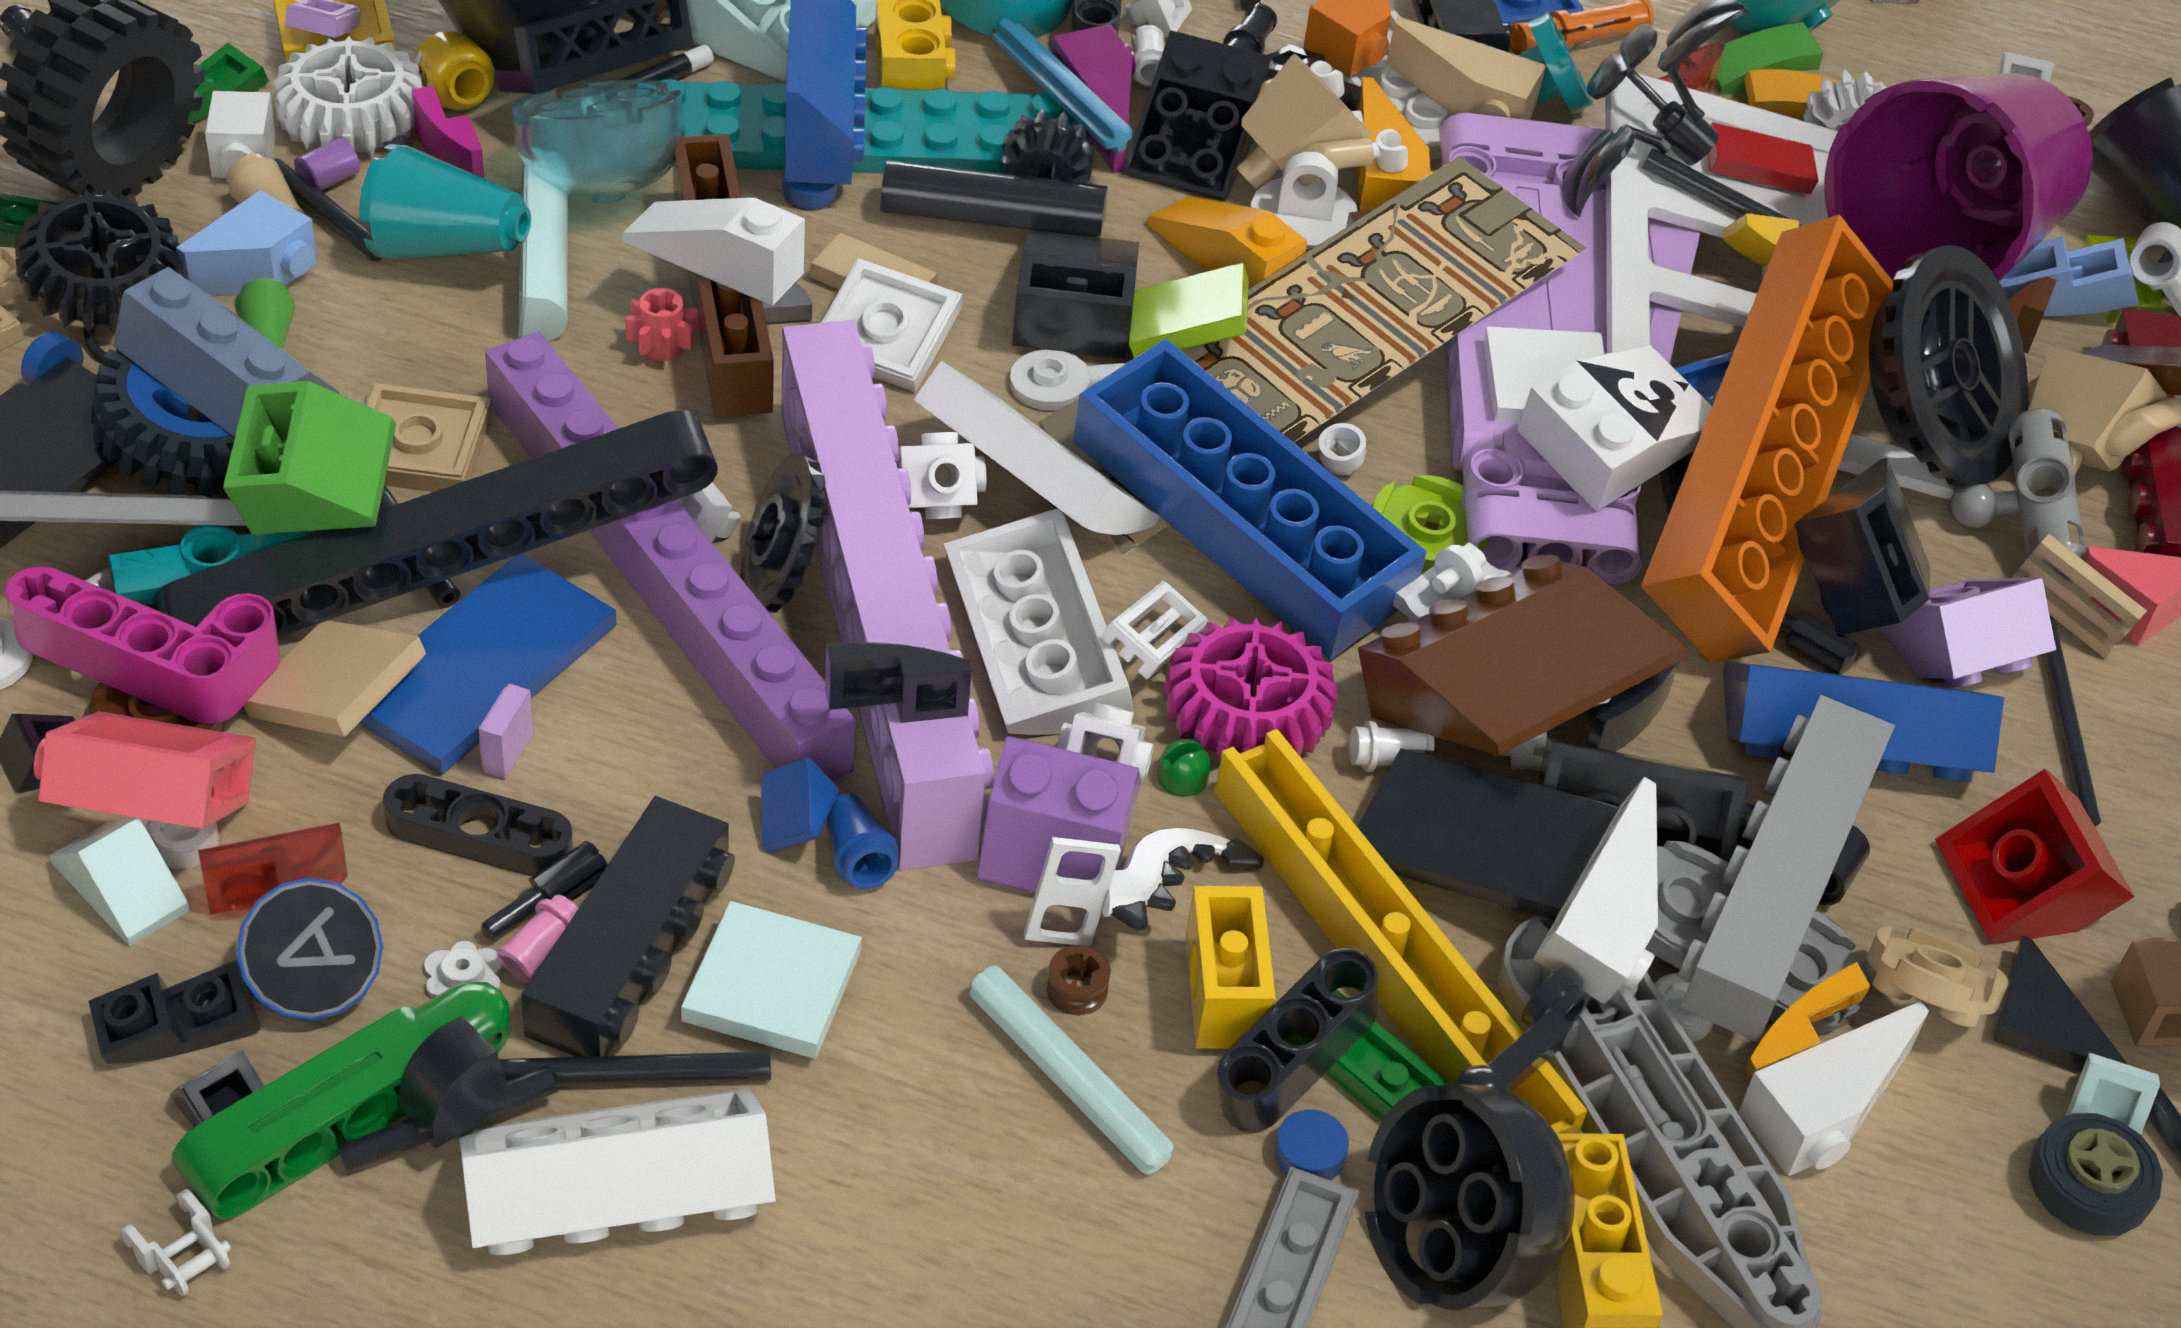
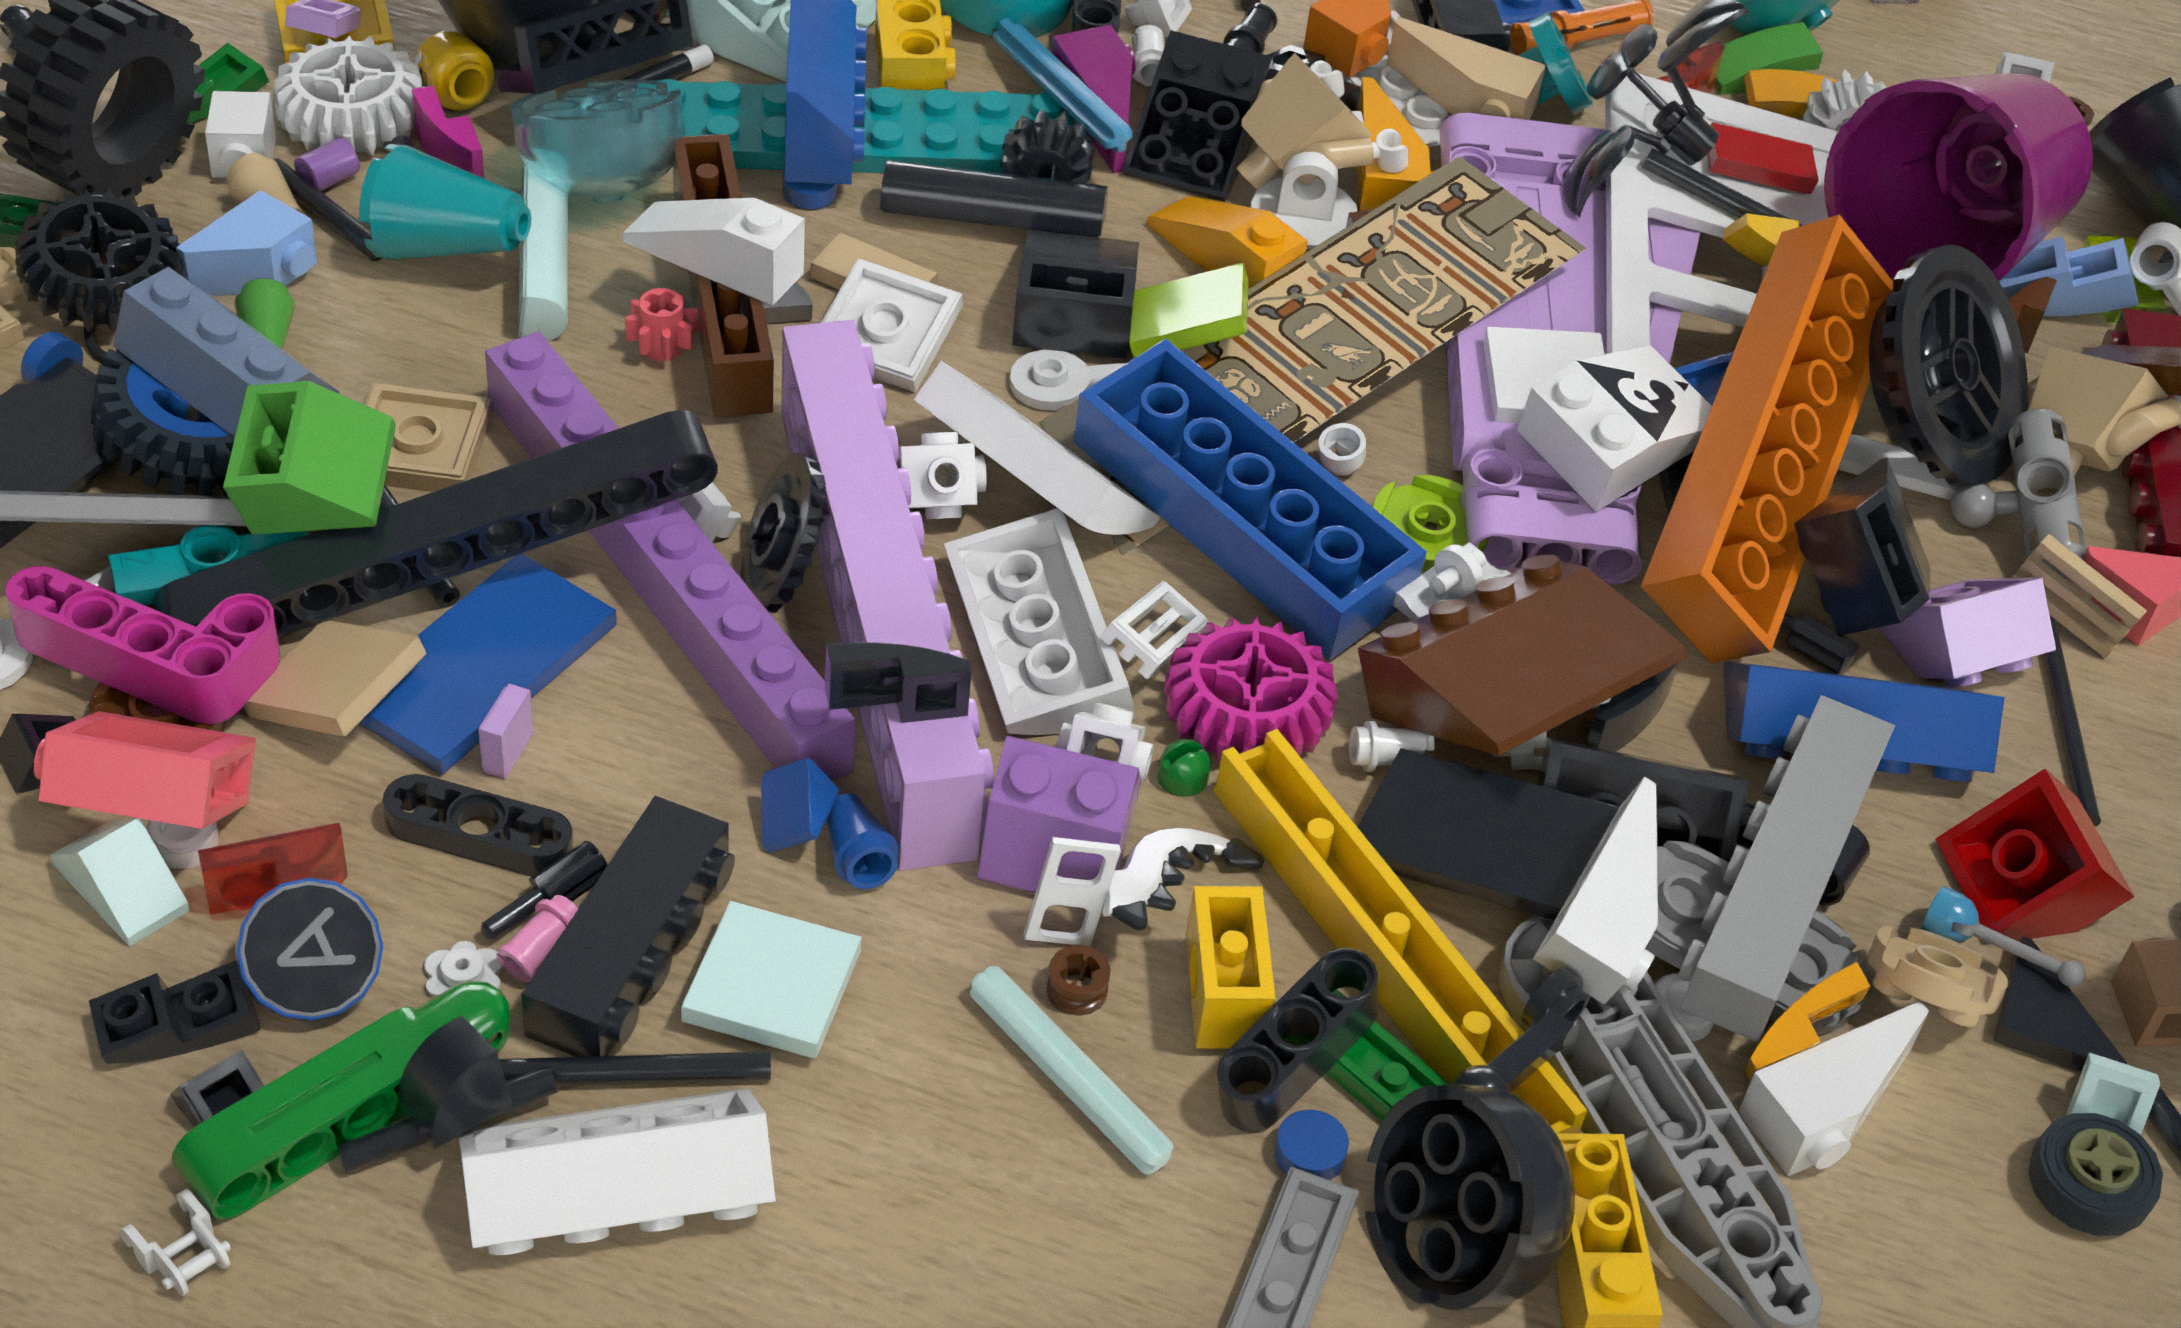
none -> hinge [1921,886,2086,987]

